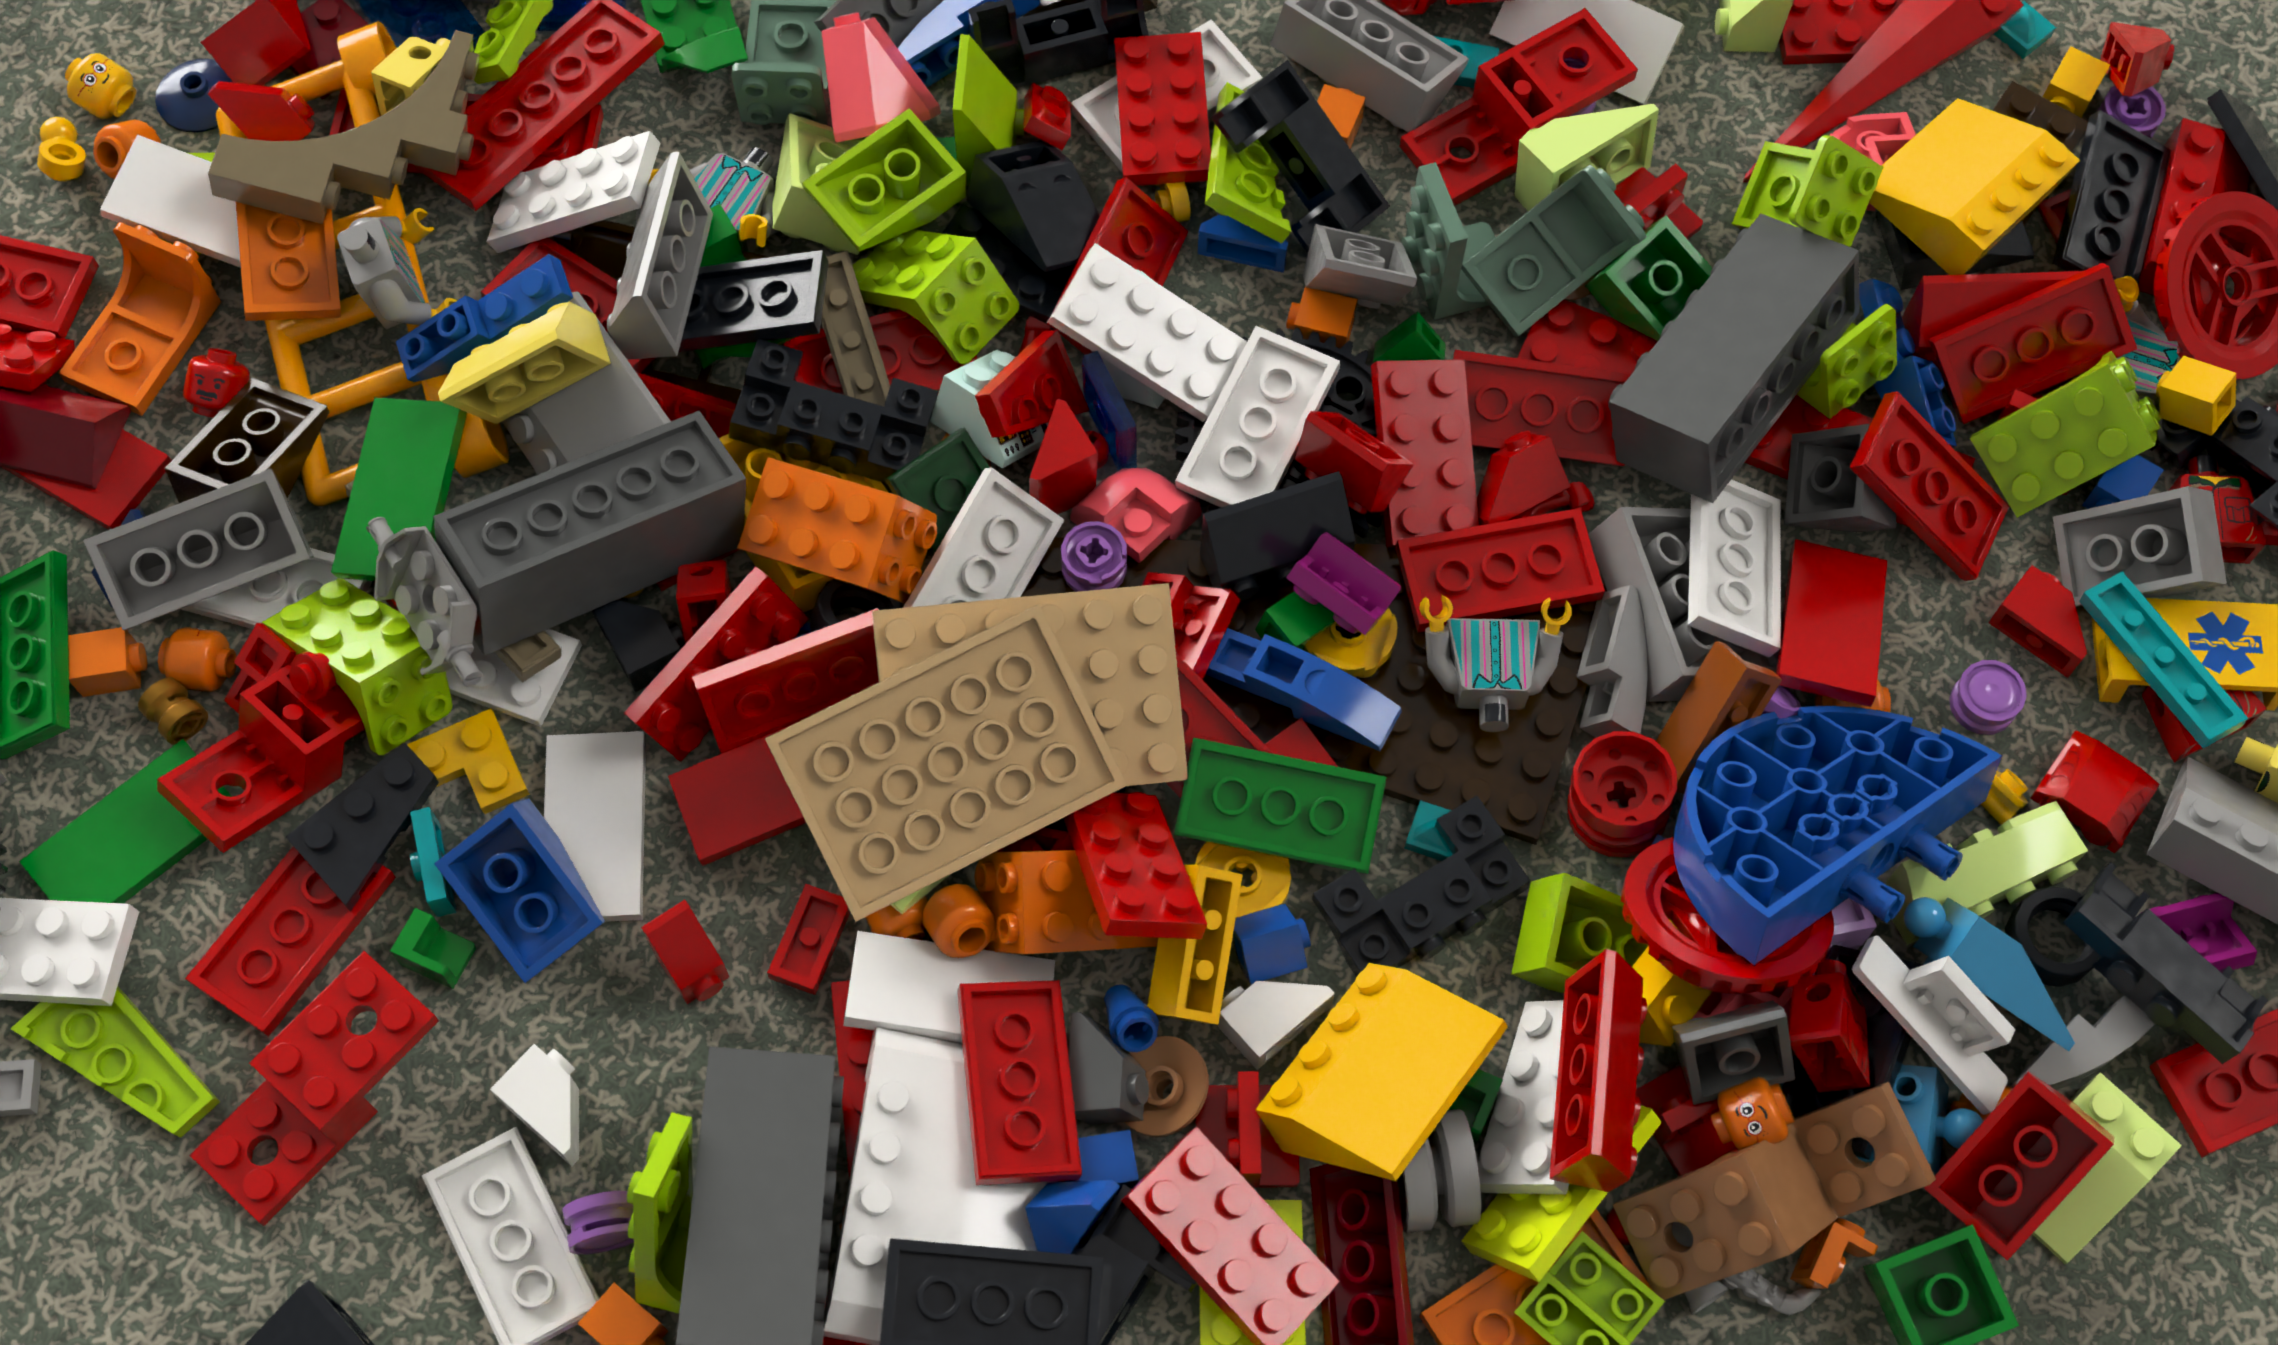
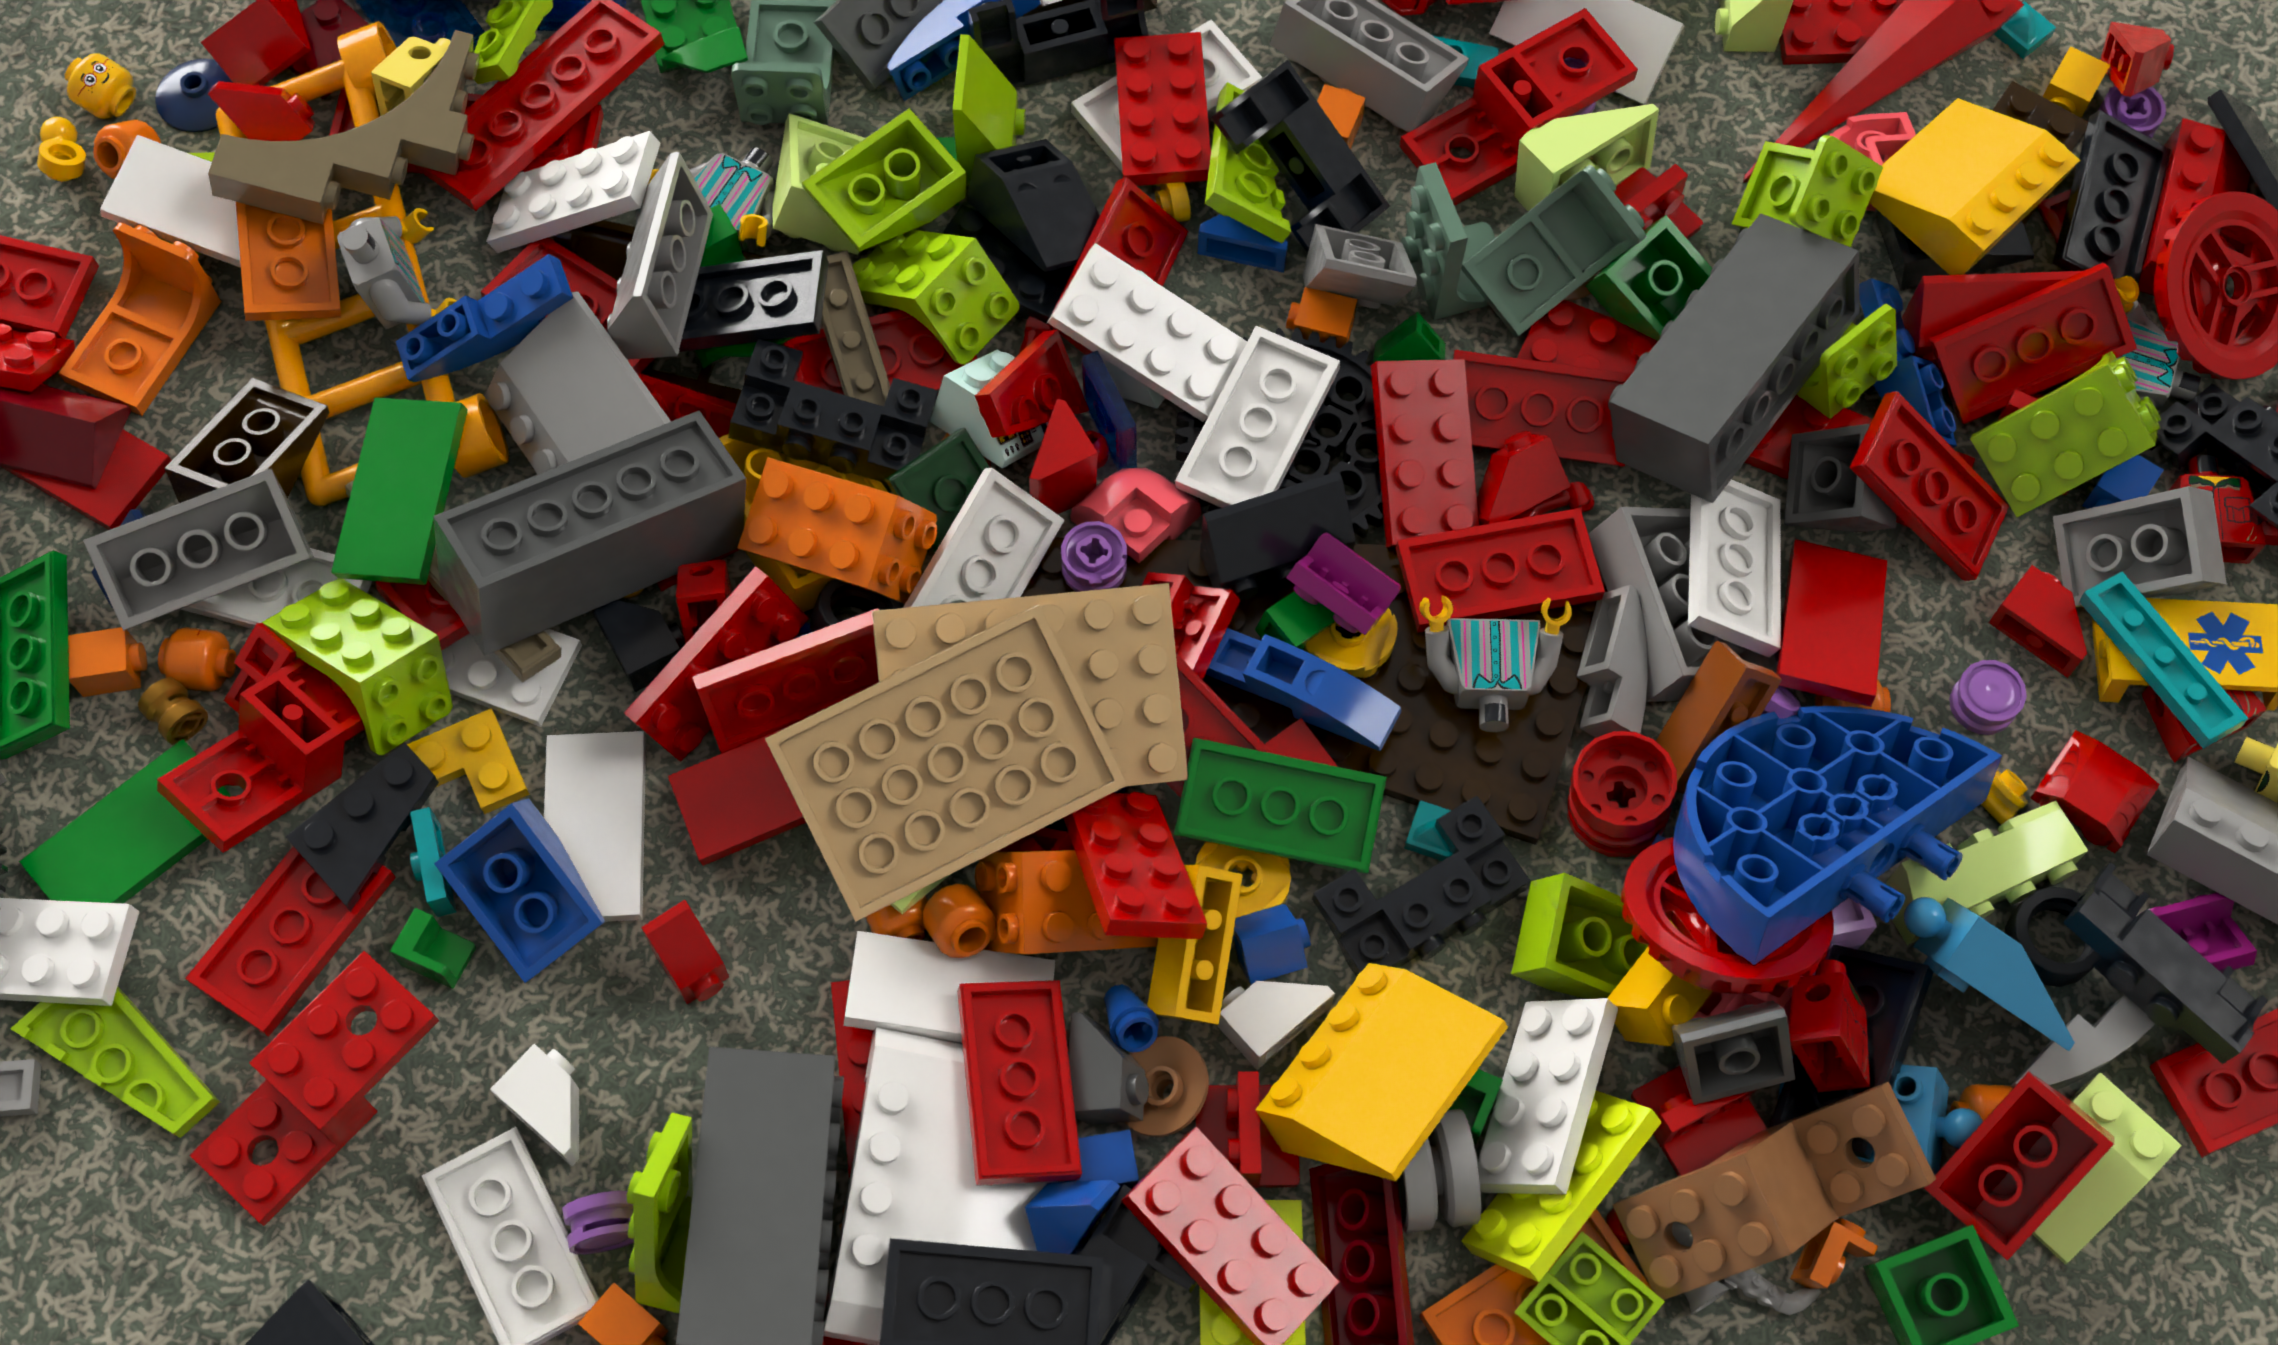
red head [183,348,250,418] -> none
red plate [289,652,336,701] -> none
light grey plate [366,517,483,687] -> none
light yellow slope [438,301,611,424] -> none
red plate [767,884,851,995] -> none
coral slope [822,12,941,143] -> none
red plate [1023,83,1071,150] -> none
red slope [1295,411,1414,514] -> none
red slope [1549,949,1647,1192] -> none
orange head [1711,1077,1795,1150] -> none
white bracket [1852,935,2015,1115] -> none
yellow brick [2156,356,2236,436] -> none

